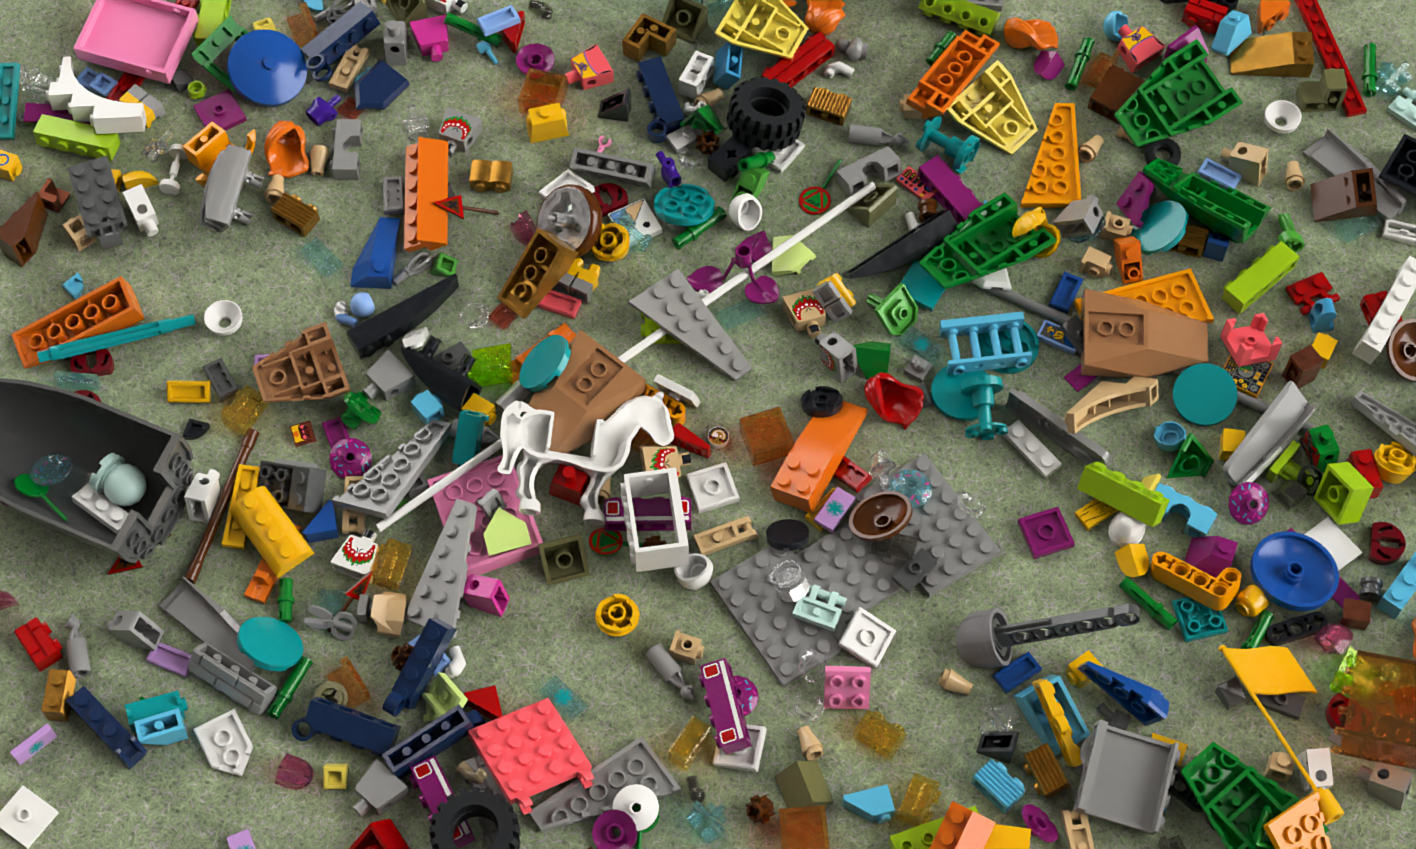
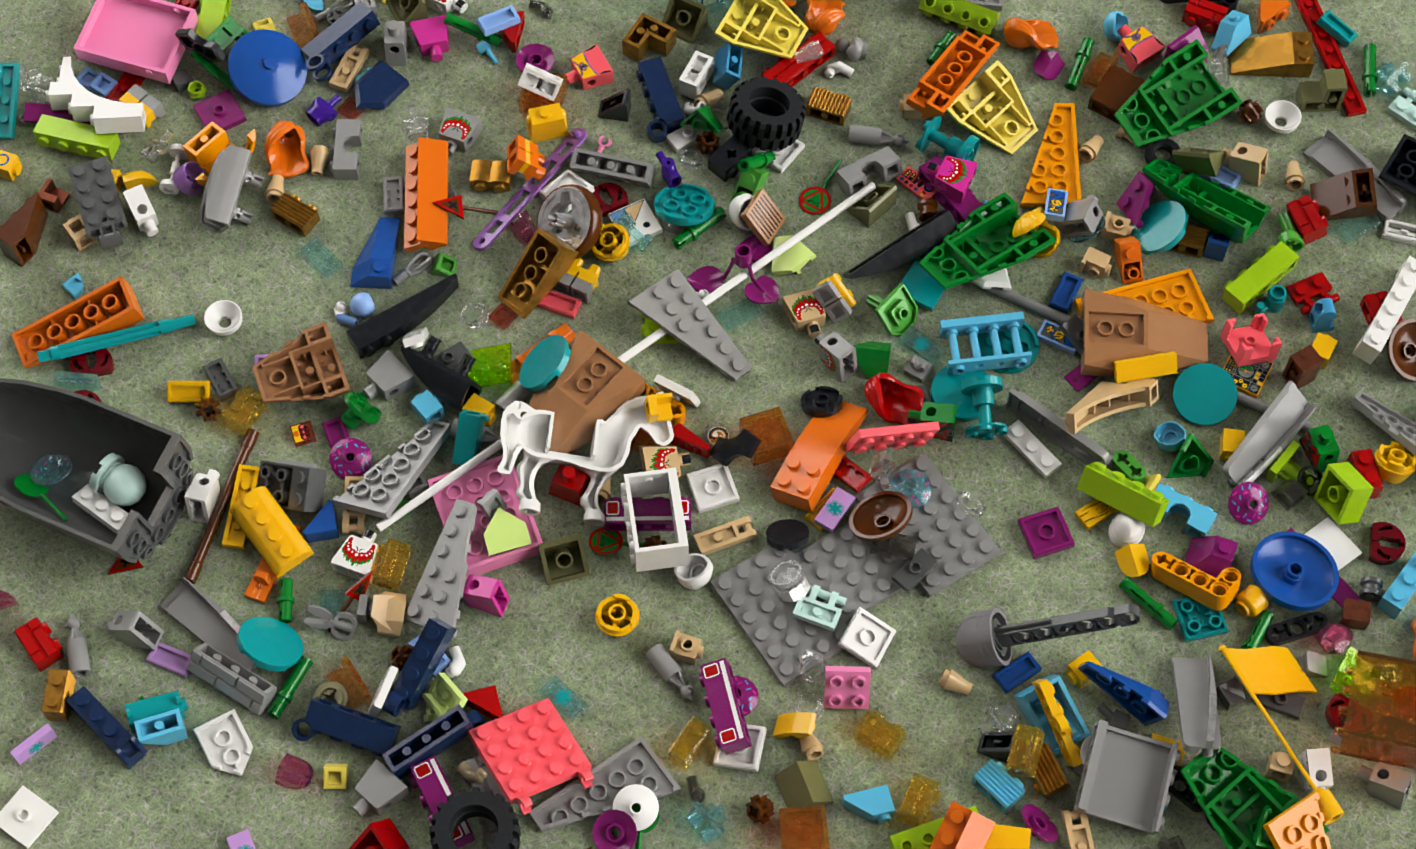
black tile [182,418,210,440] -> none
none -> medium lavender hair [173,162,206,196]
none -> black tile [175,28,227,63]
none -> reddish brown gear [194,395,221,422]
none -> white tile [367,665,399,717]
none -> medium lavender piece [473,128,588,250]
none -> orange hips [507,135,546,182]
none -> white brick [517,63,563,101]
none -> yellow panel [644,393,673,423]
none -> black tile [709,429,762,466]
none -> medium nougat tile [741,189,786,246]
none -> yellow slope [772,712,817,739]
none -> clear cone [793,40,824,64]
none -> coral plate [845,421,940,454]
none -> green torso [907,402,958,442]
none -> dark pink torso [926,156,978,203]
none -> clear yellow brick [1006,724,1045,778]
none -> tile [1044,188,1068,222]
none -> bright green beam [1112,450,1146,483]
none -> yellow tile [1114,351,1178,383]
none -> light grey piece [1171,653,1221,758]
none -> olive slope [1172,147,1226,177]
none -> clear slope [1207,44,1231,87]
none -> reddish brown gear [1237,99,1263,124]
none -> teal piece [1254,285,1287,315]
none -> red brick [1286,195,1329,244]
none -> light grey slope [1303,651,1328,678]
none -> teal tile [1316,10,1358,48]

